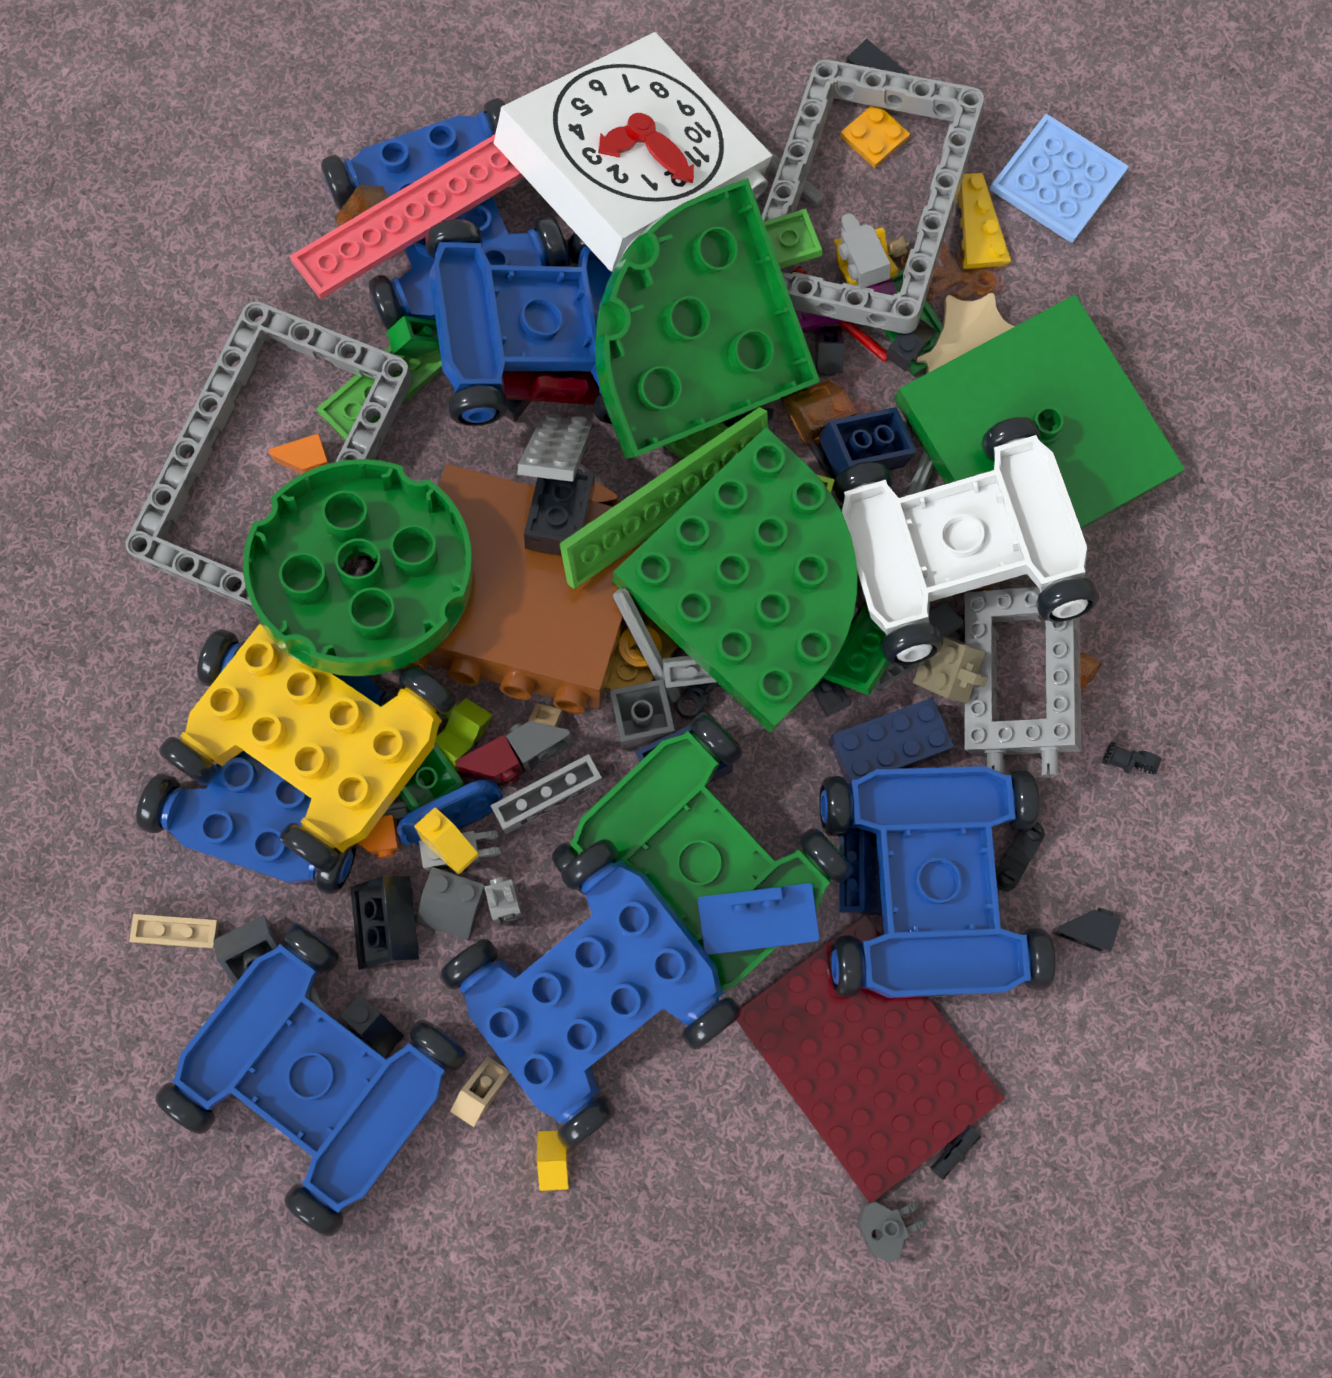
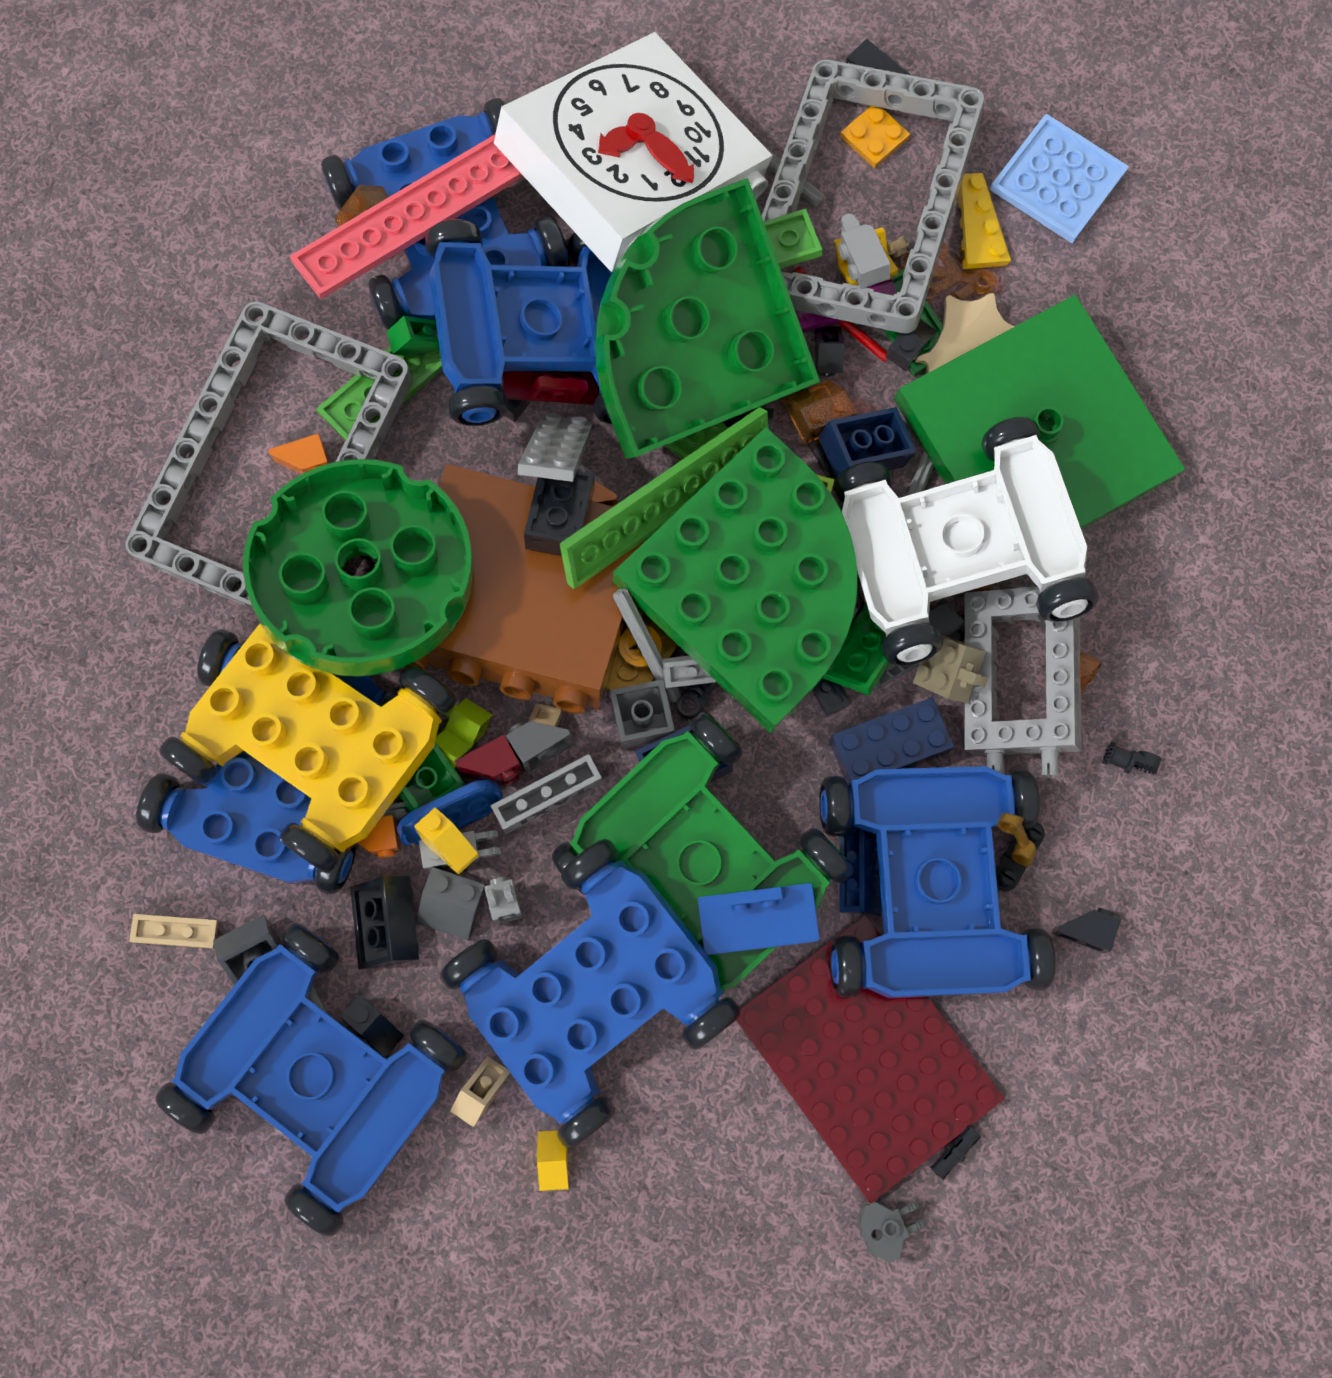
none -> pearl gold bar [997,813,1036,867]

